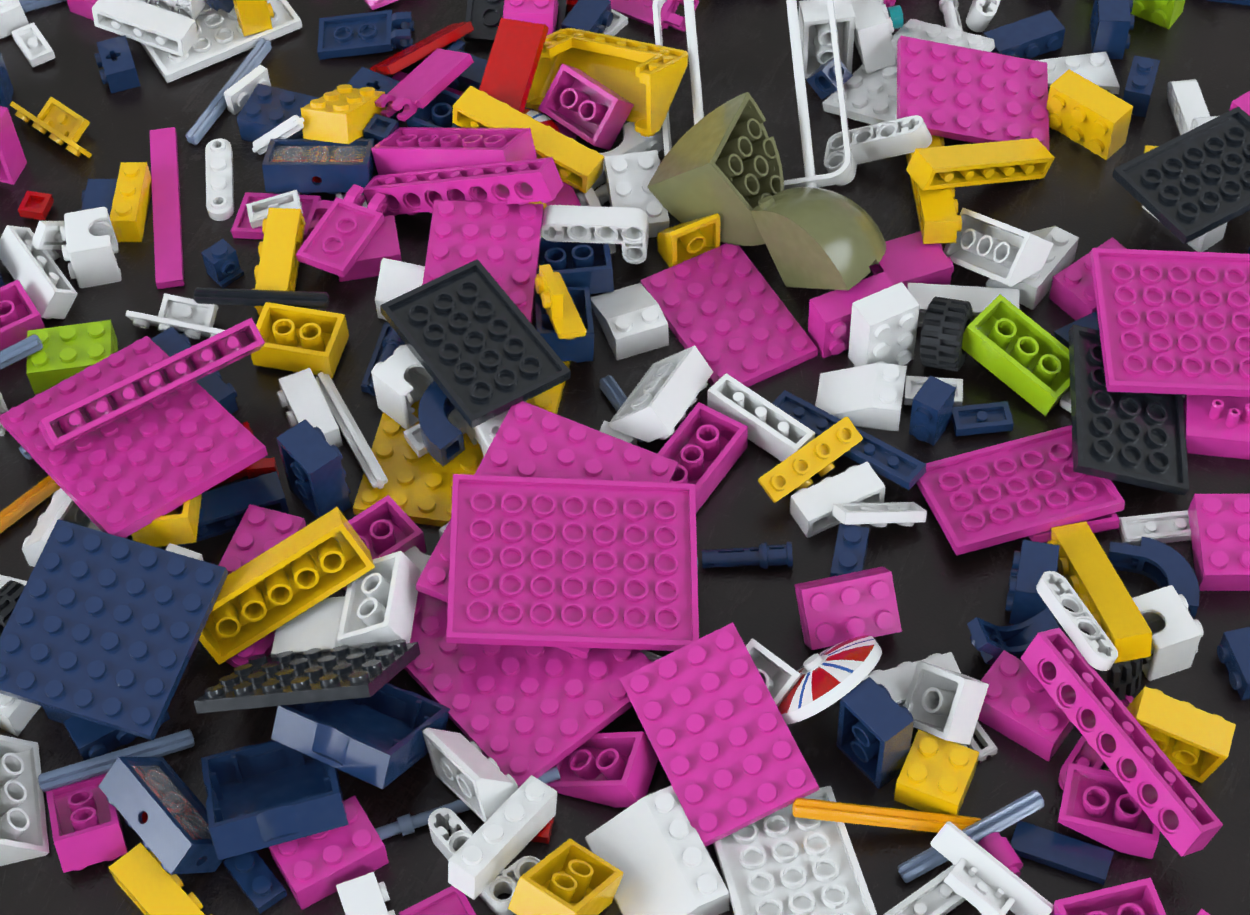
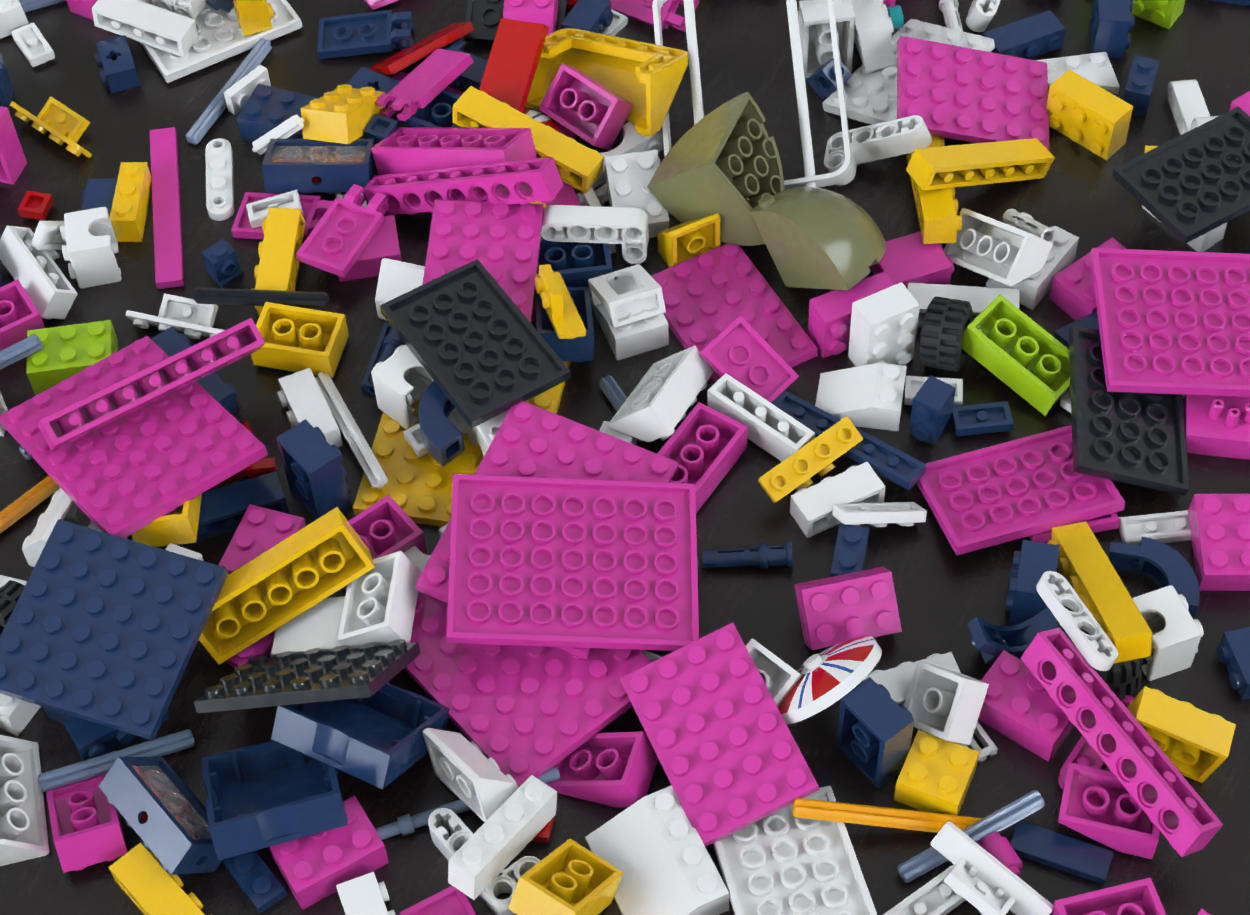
none -> white panel [588,264,666,328]
none -> dark pink plate [699,315,799,403]
none -> white pin [1003,209,1057,243]

